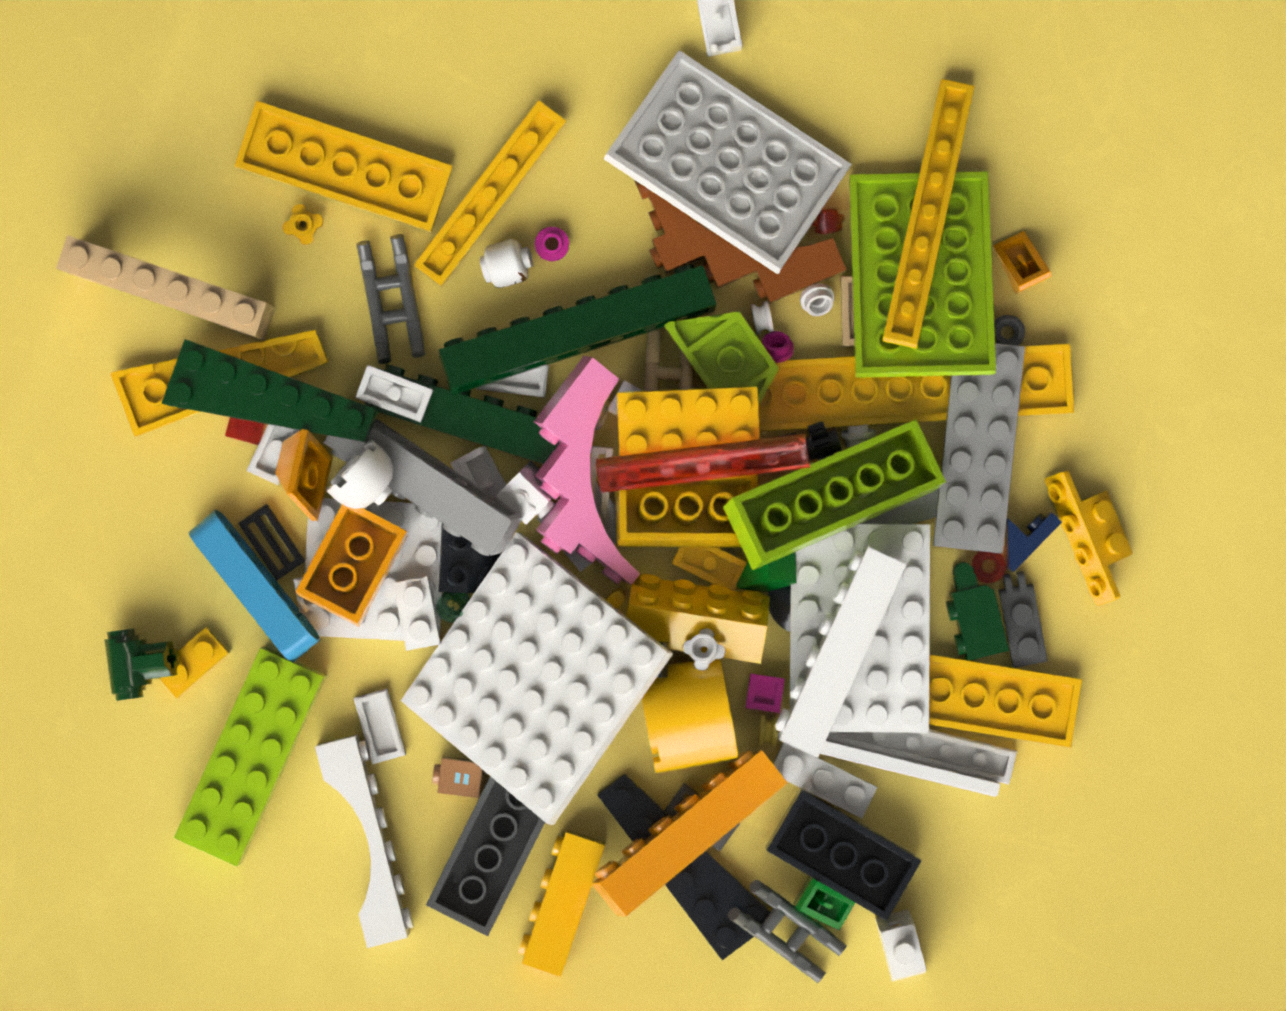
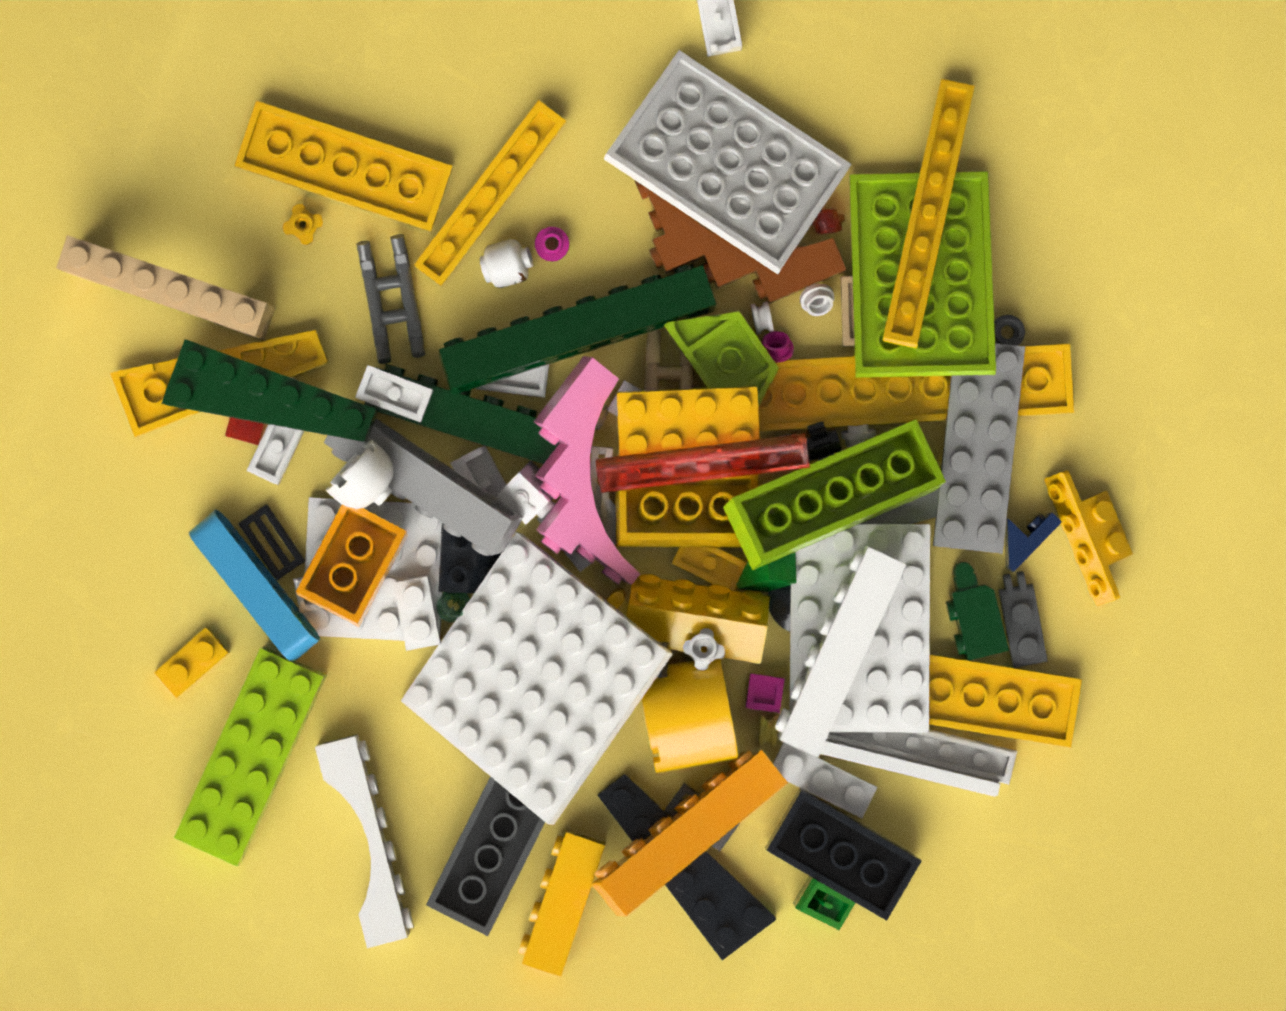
dark green piece [104,628,180,701] -> none
light orange slope [275,429,333,521] -> none
white tile [354,688,406,765] -> none
medium nougat brick [432,756,483,798] -> none
dark grey piece [728,880,847,984] -> none
white torso [875,909,926,982] -> none
clear red plate [971,551,1006,583] -> none
light orange slope [993,231,1052,294] -> none

